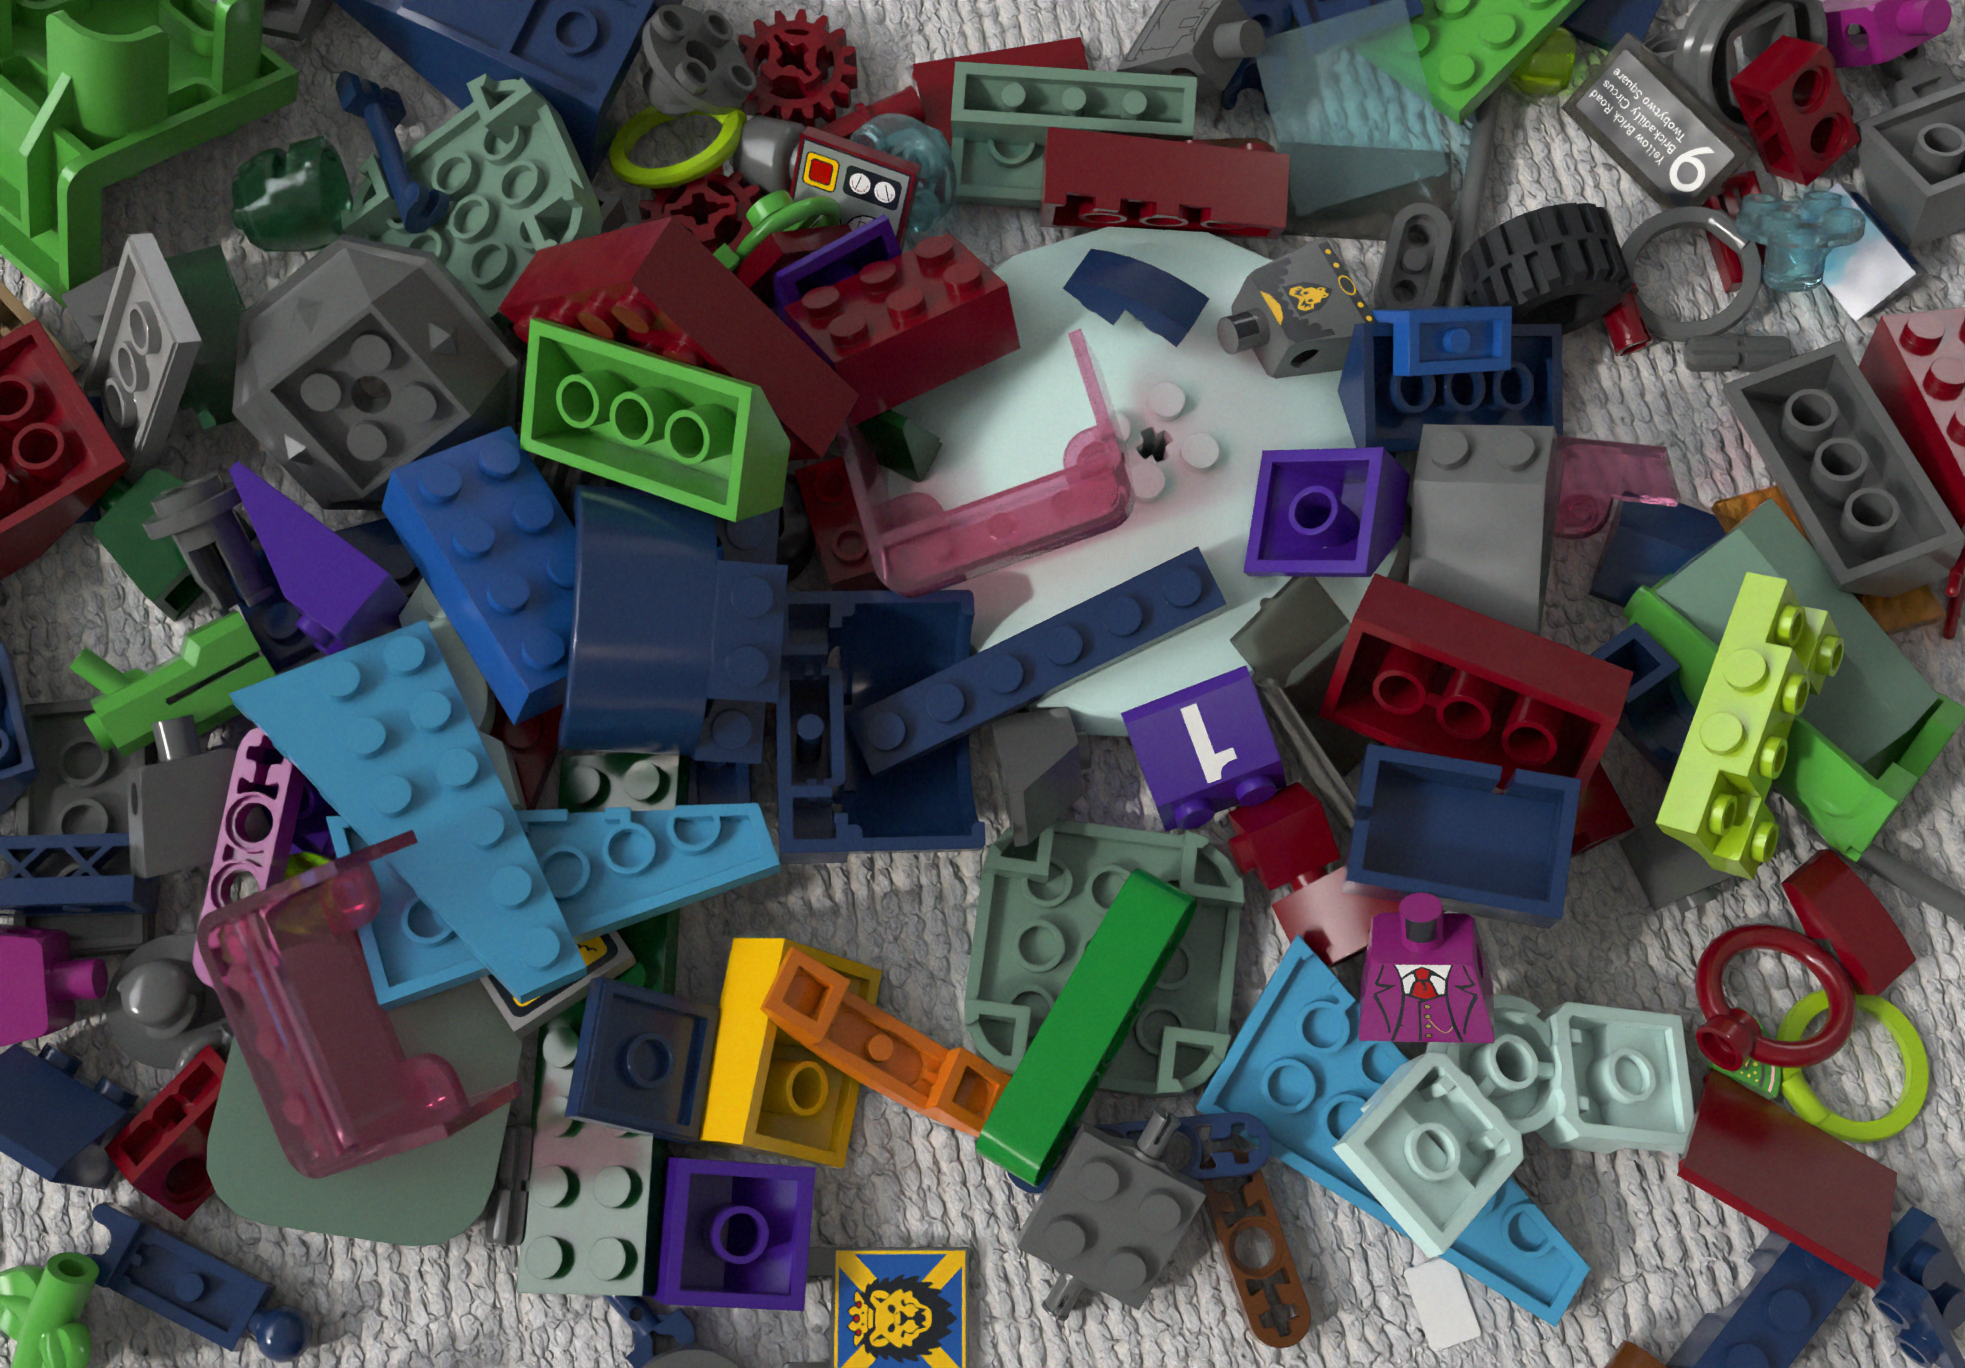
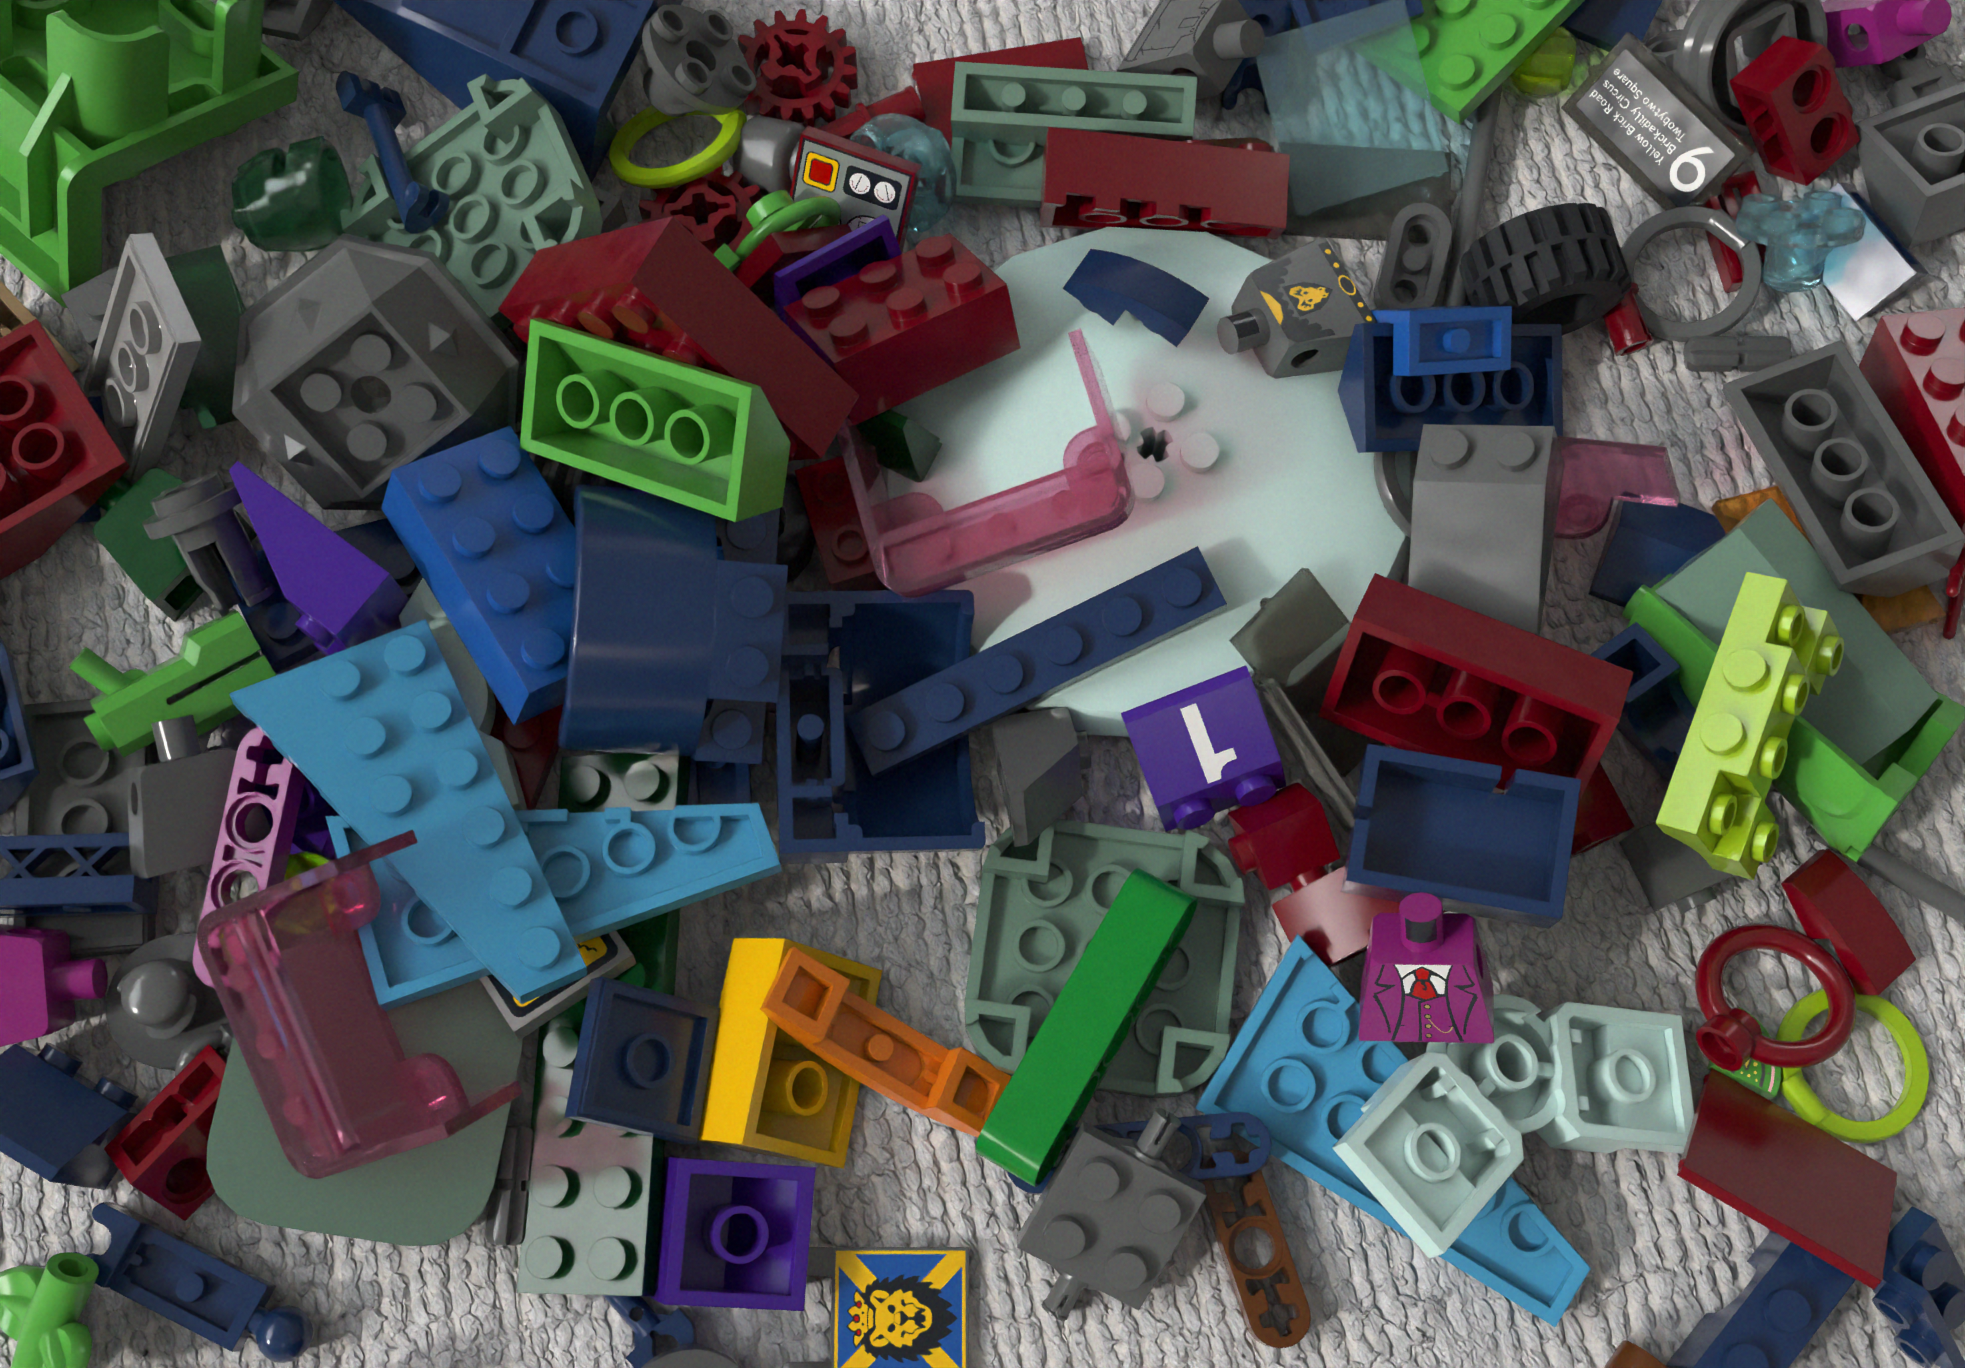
dark purple slope [1244,447,1411,577] -> none
white sticker [1404,1258,1481,1351] -> none

